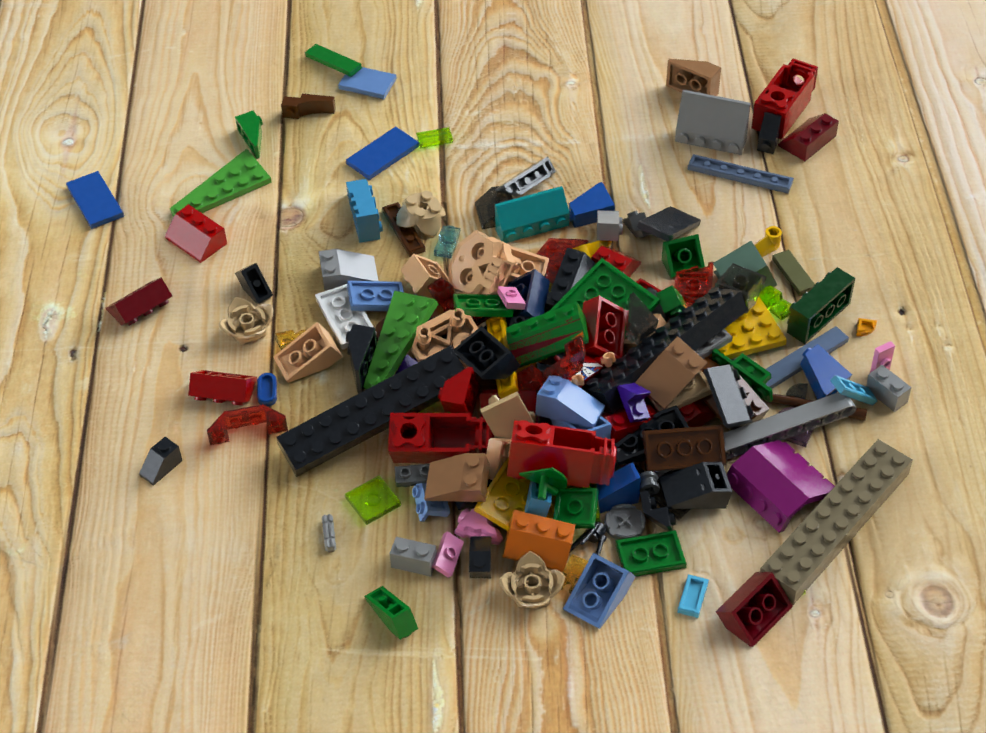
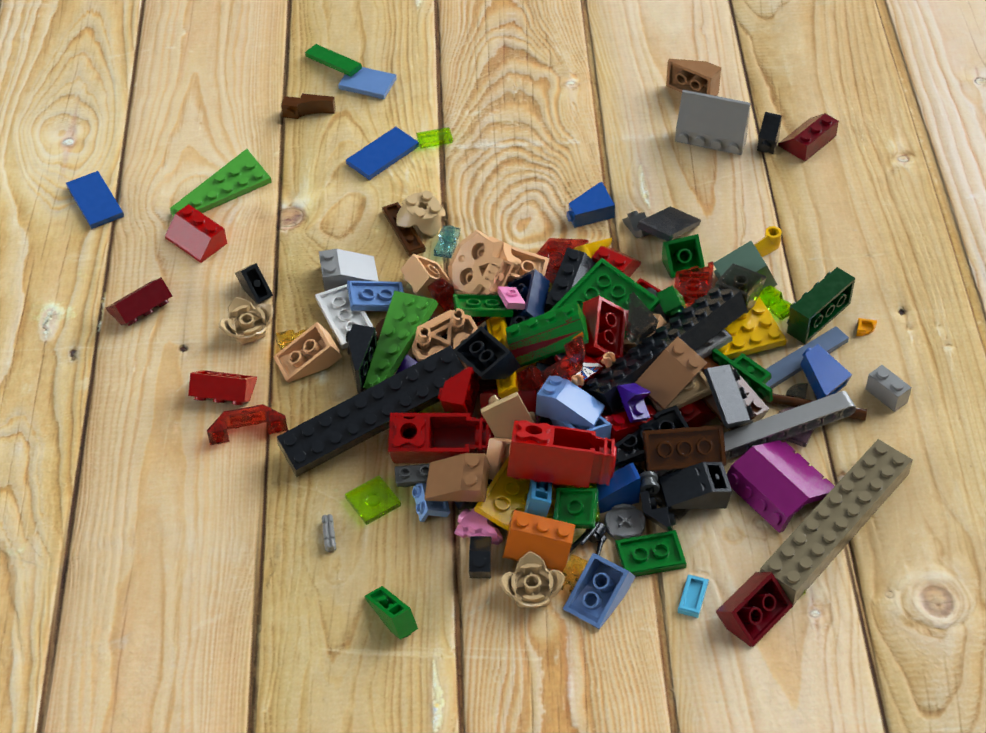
black slope [139,437,183,486] -> none
green slope [235,110,263,159] -> none
blue tile [257,373,277,407] -> none
dark azure wedge [346,179,383,243] -> none
light grey piece [390,537,437,577] -> none
bright pink plate [432,531,464,578] -> none
clear smoke slope [475,186,513,229] -> none
wedge [495,157,556,197] -> none
teal slope [495,186,570,243] -> none
green shield [519,467,568,500] -> none
light grey piece [597,210,623,241] -> none
sand blue tile [688,154,794,194] -> none
red piece [751,58,818,140] -> none
olive tile [772,250,815,296] -> none
medium azure tile [830,376,877,406] -> none
bright pink plate [870,341,895,373] -> none

